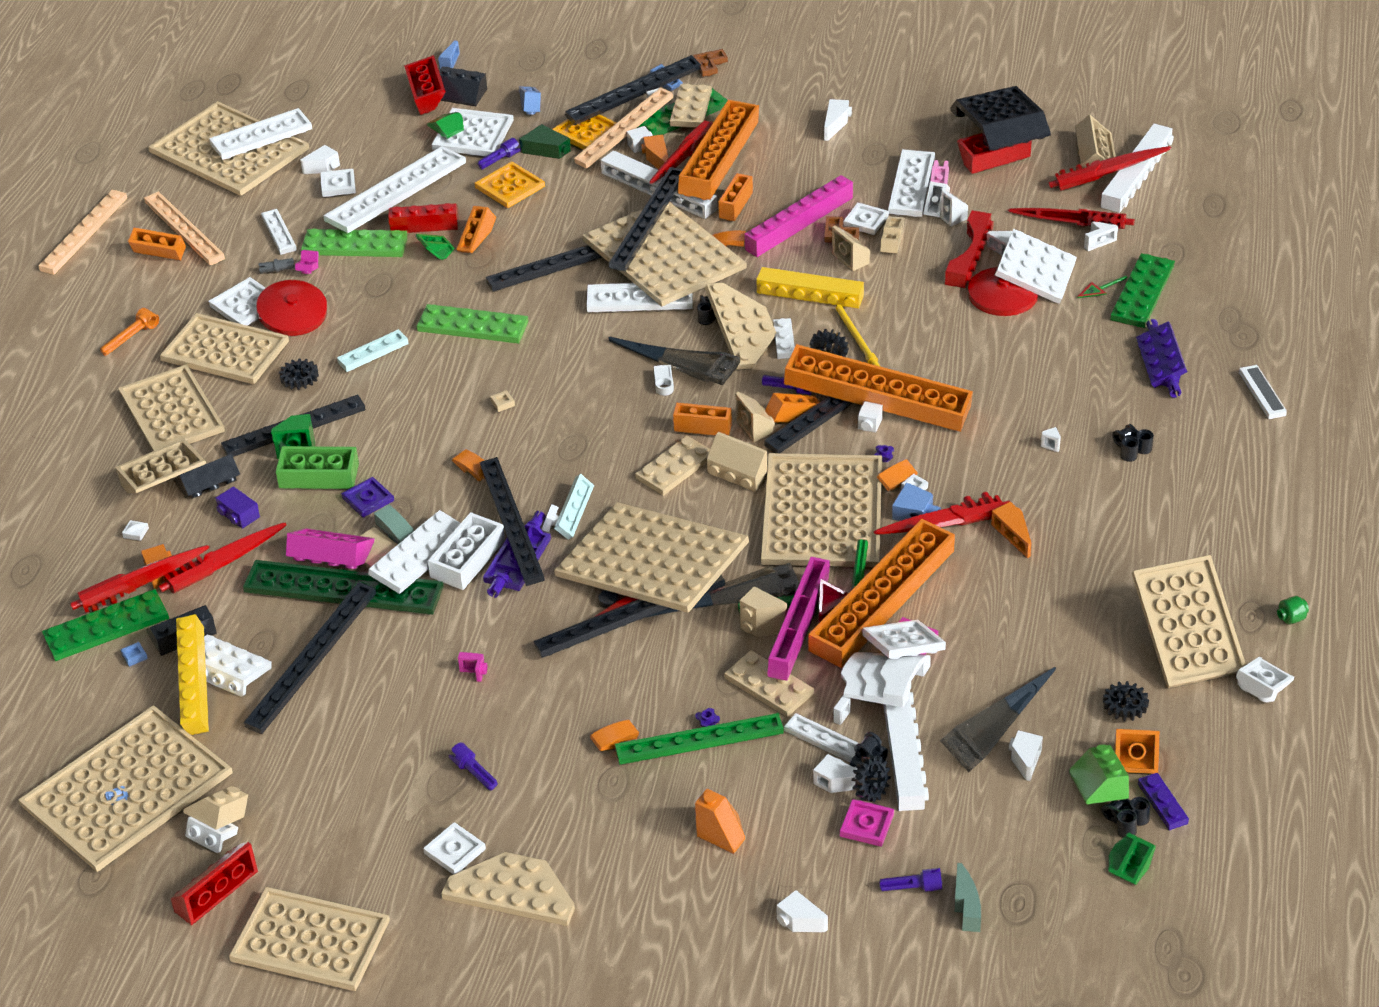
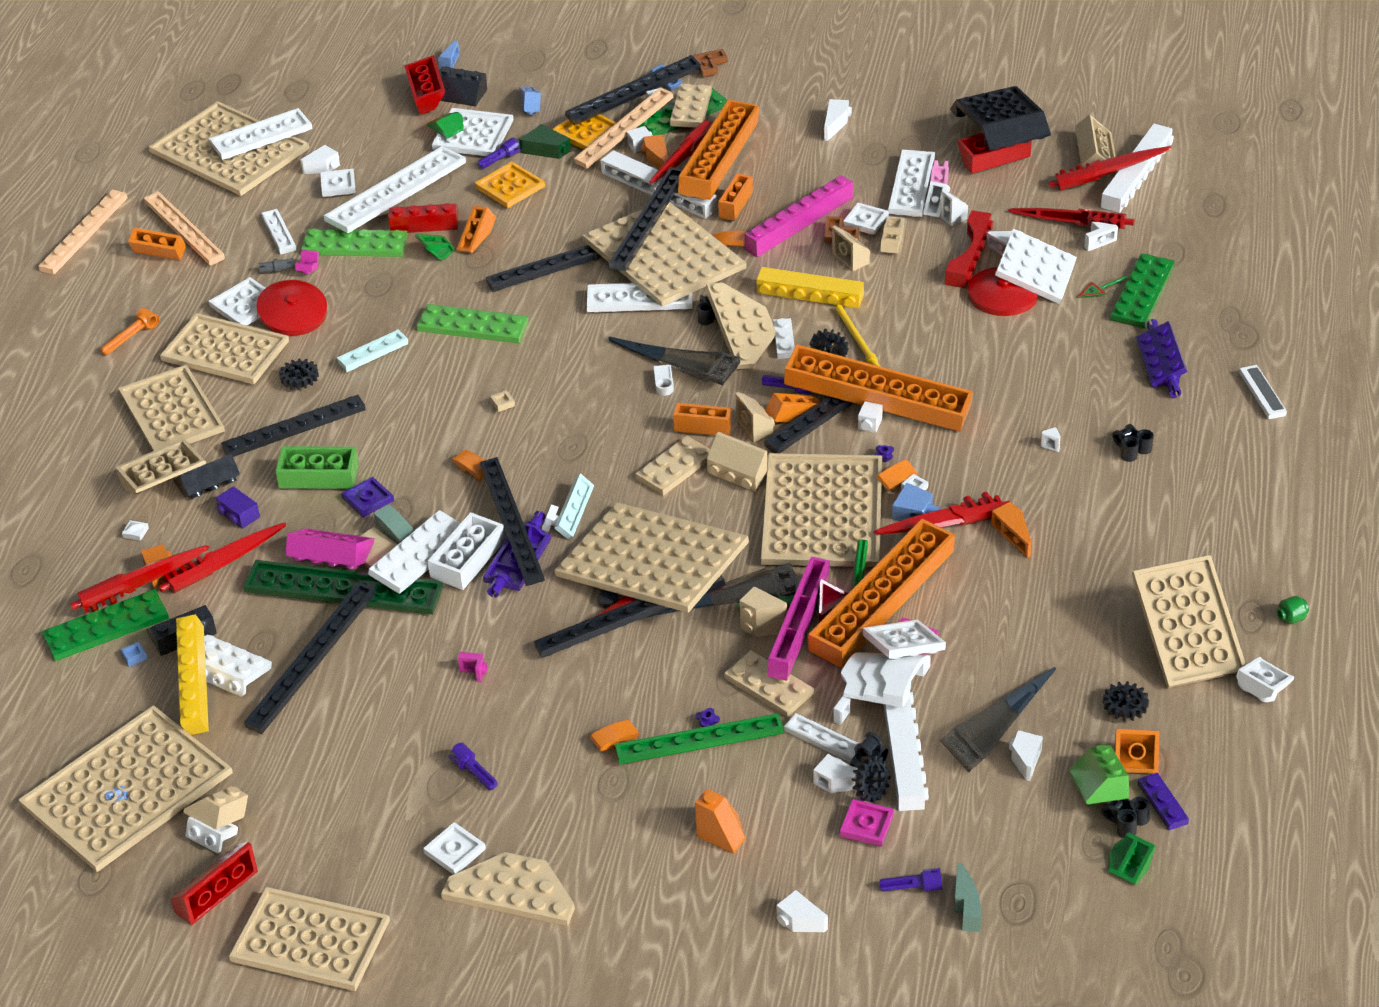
green slope [271,414,315,459] -> none

